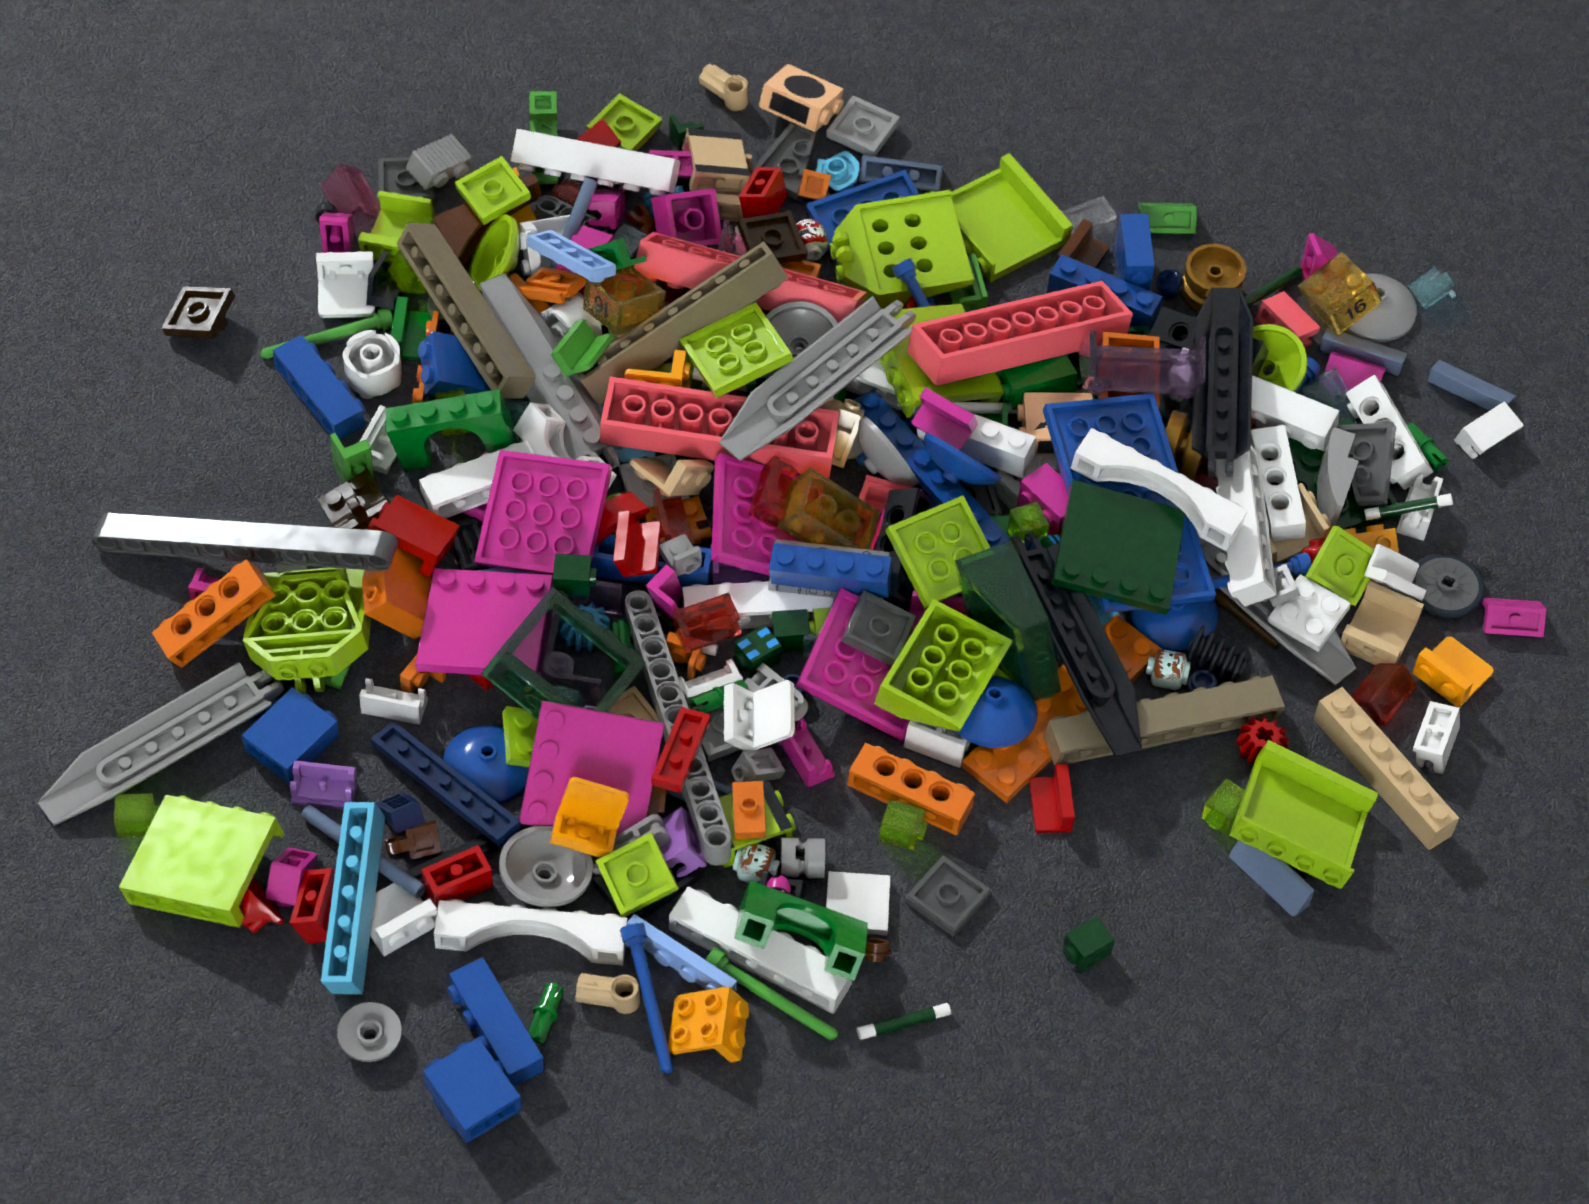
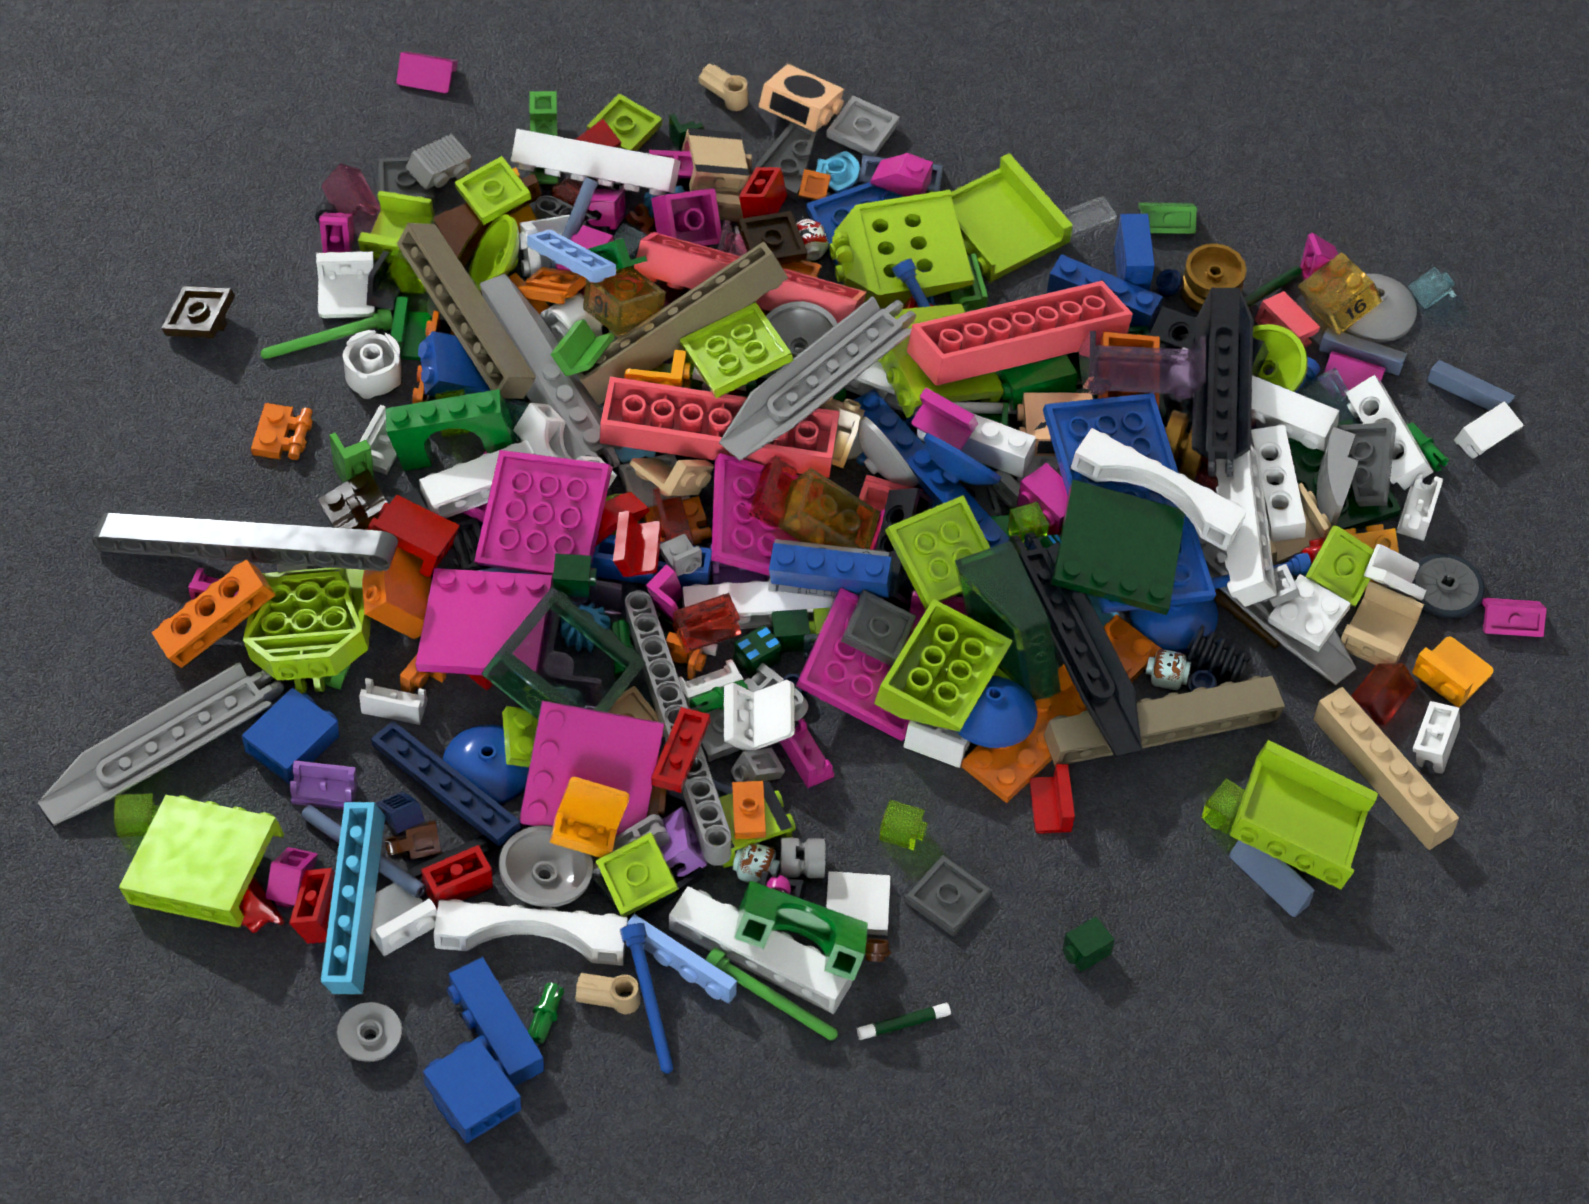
blue brick [272,335,366,440] -> none
light orange bracket [668,987,749,1062] -> none
orange brick [848,743,975,836] -> none
reddish brown panel [1057,219,1109,268] -> none
red gear [1236,716,1289,765] -> none
dark green bar [1364,493,1453,521] -> none
none -> orange plate [251,403,313,460]
none -> dark pink panel [396,51,458,93]
none -> dark pink slope [870,153,933,197]

